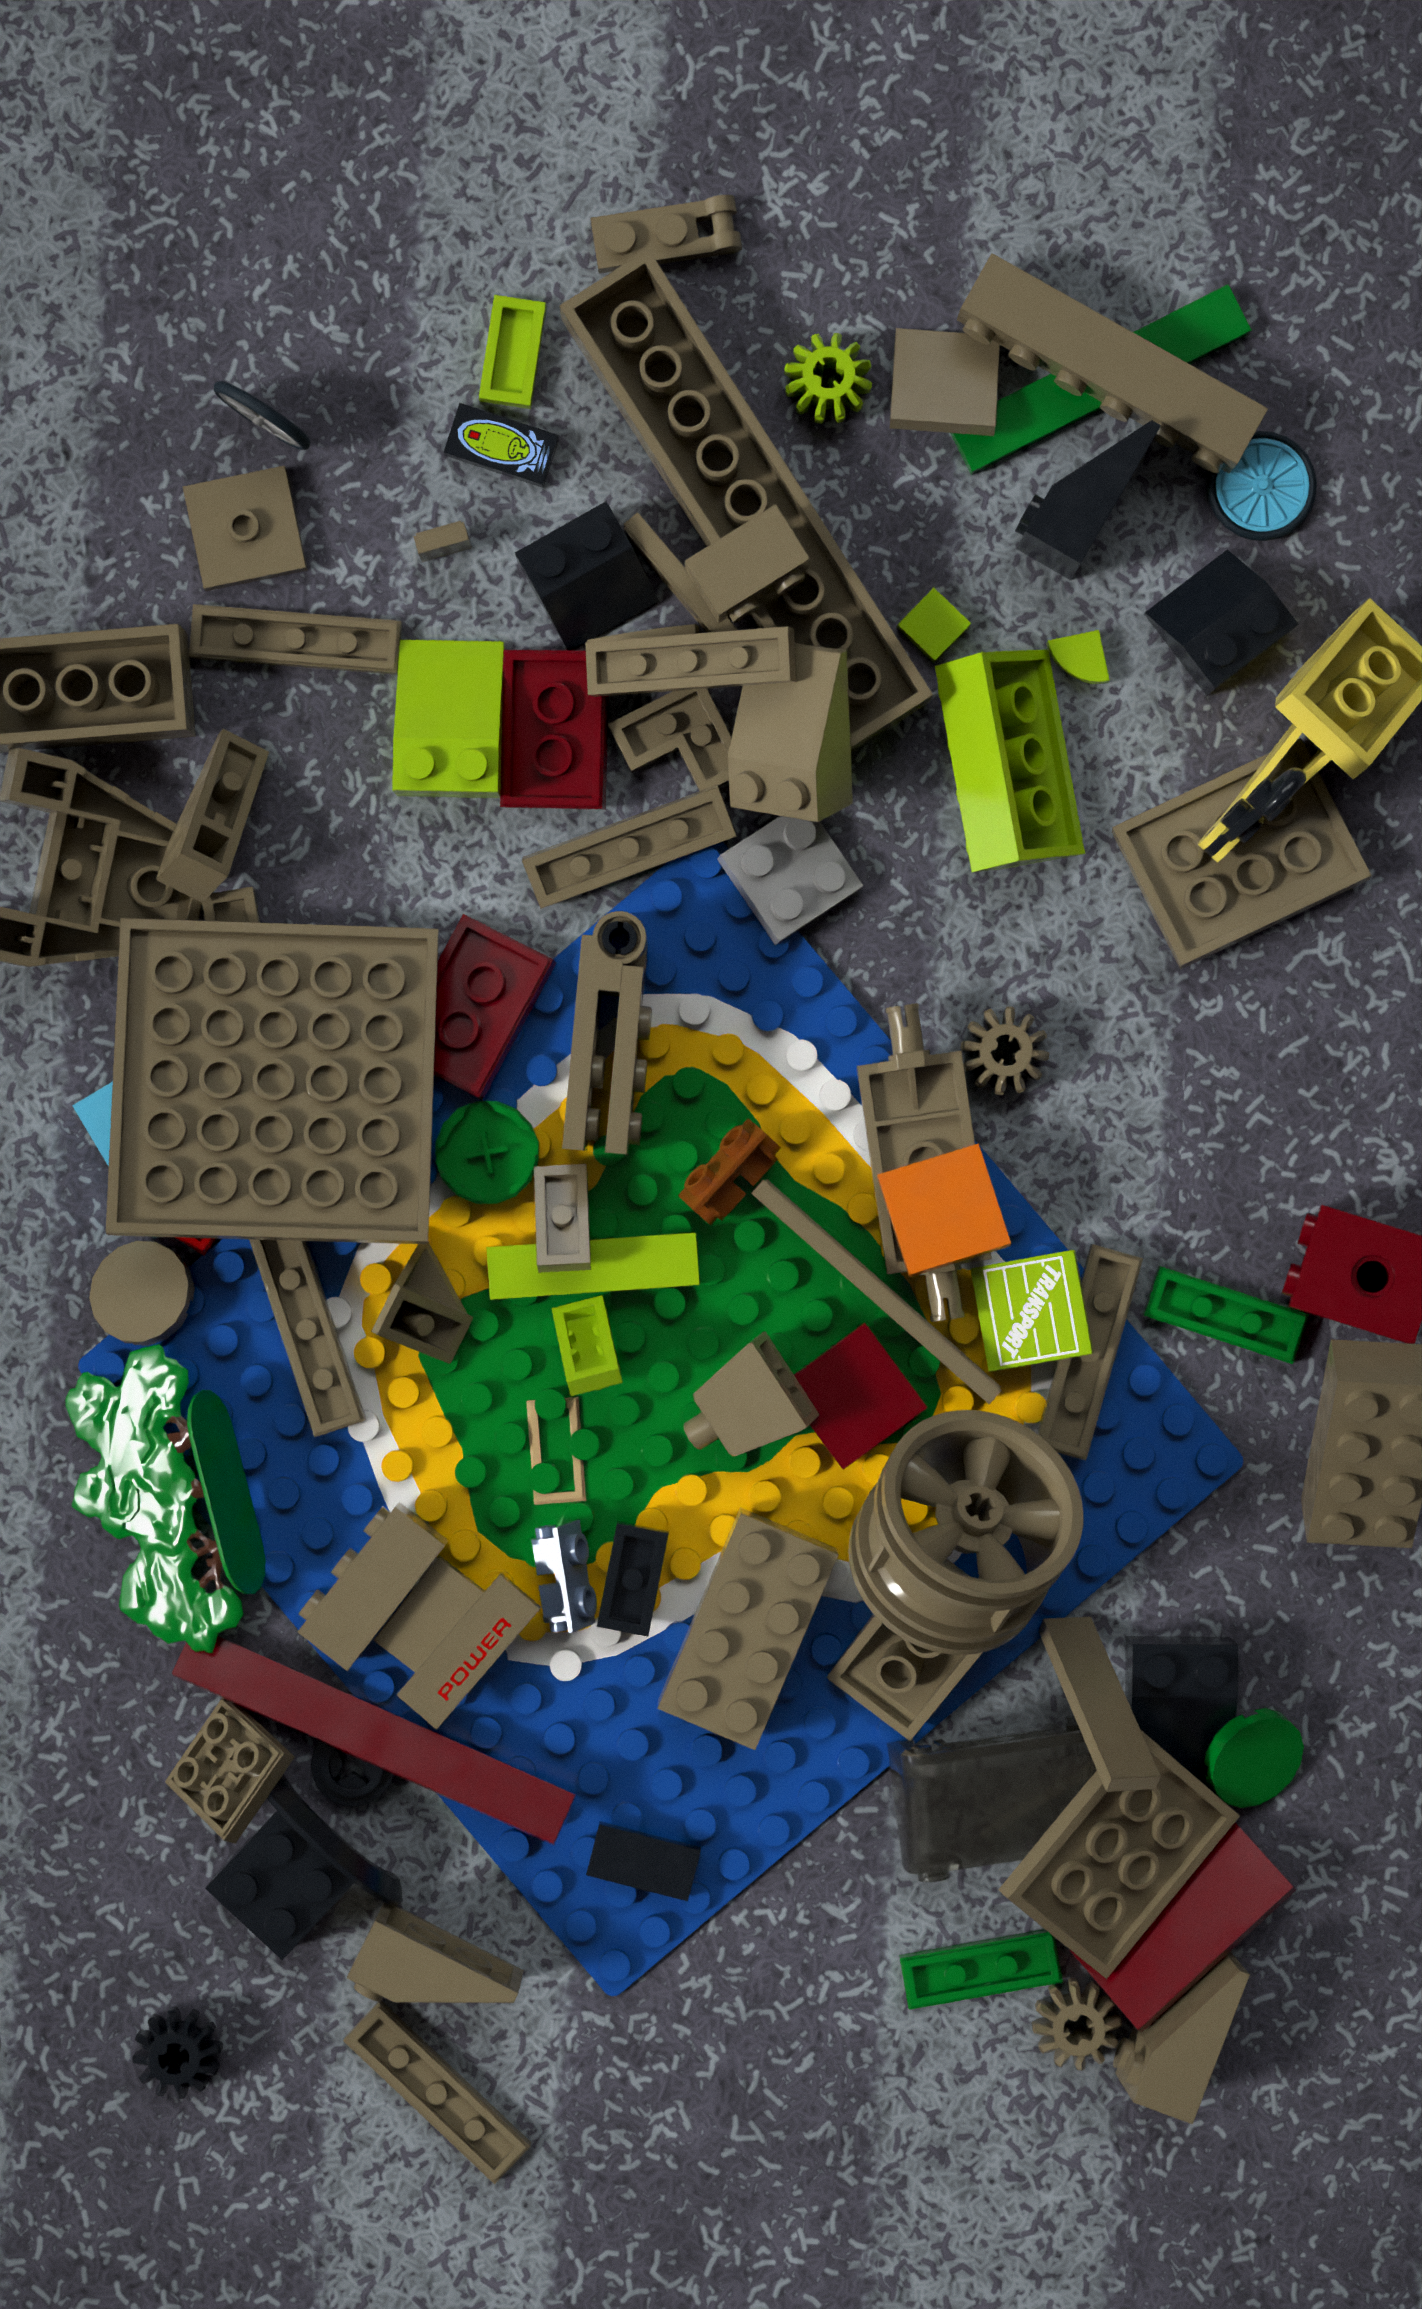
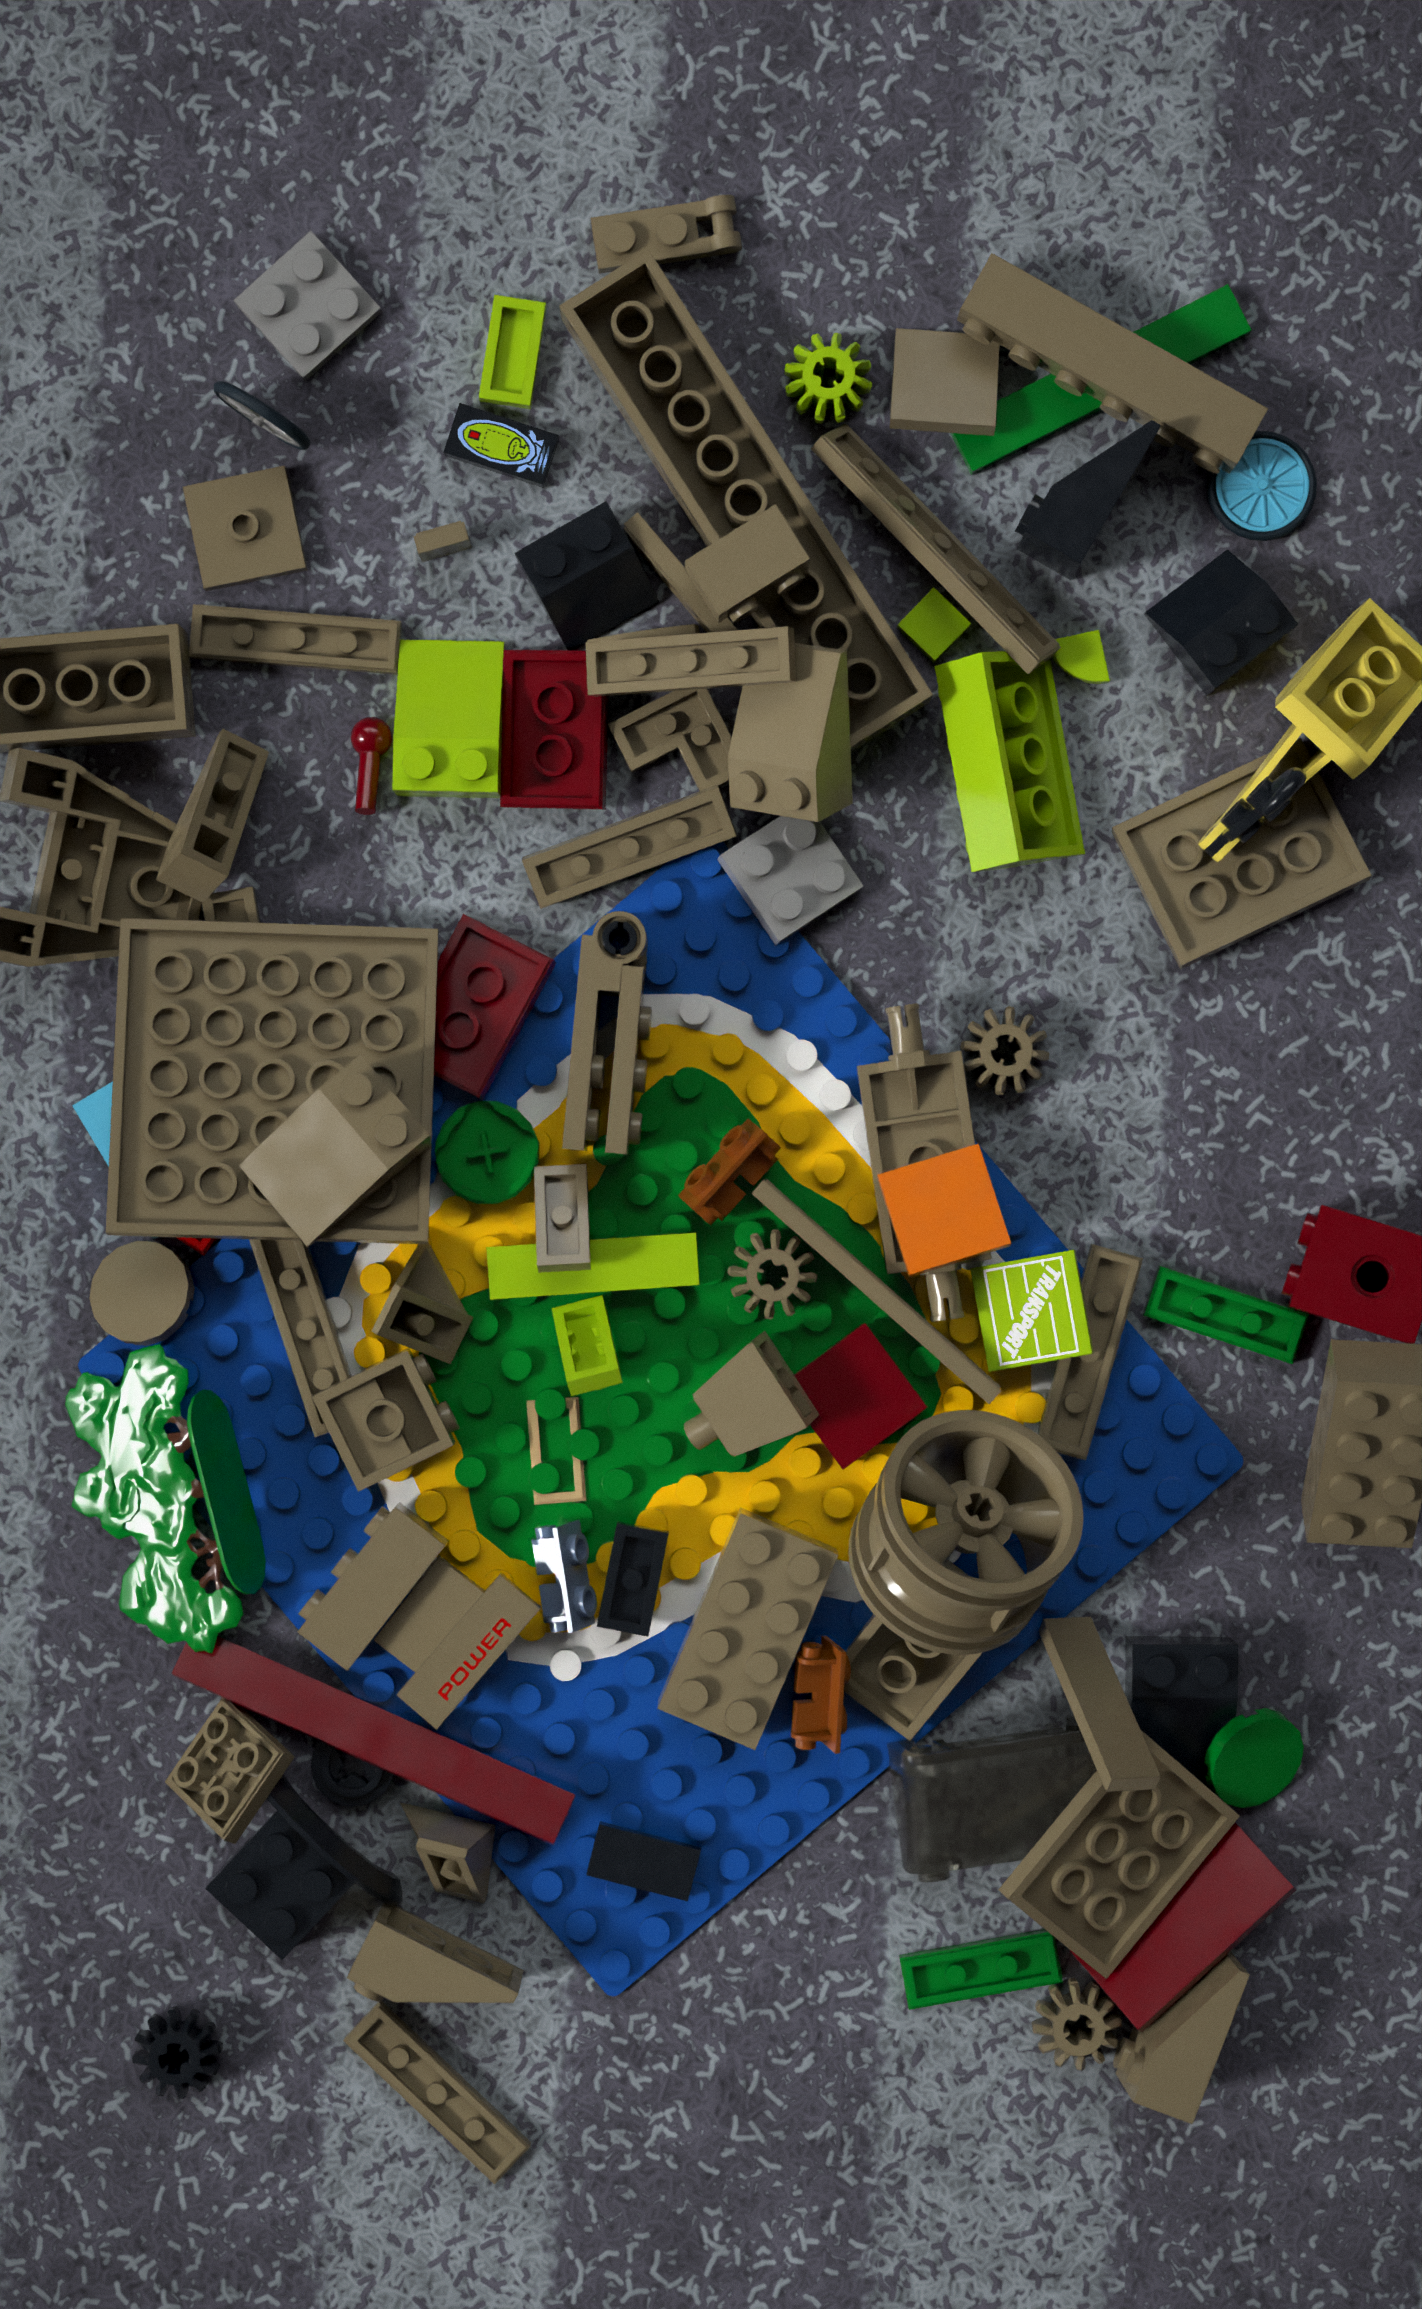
none -> light grey plate [233,231,382,381]
none -> dark tan slope [239,1054,431,1247]
none -> dark tan plate [312,1348,460,1492]
none -> dark red bar [351,717,392,815]
none -> dark tan slope [400,1803,495,1903]
none -> dark tan gear [728,1229,817,1319]
none -> dark orange hinge [791,1636,851,1754]
none -> dark tan tile [811,424,1061,674]

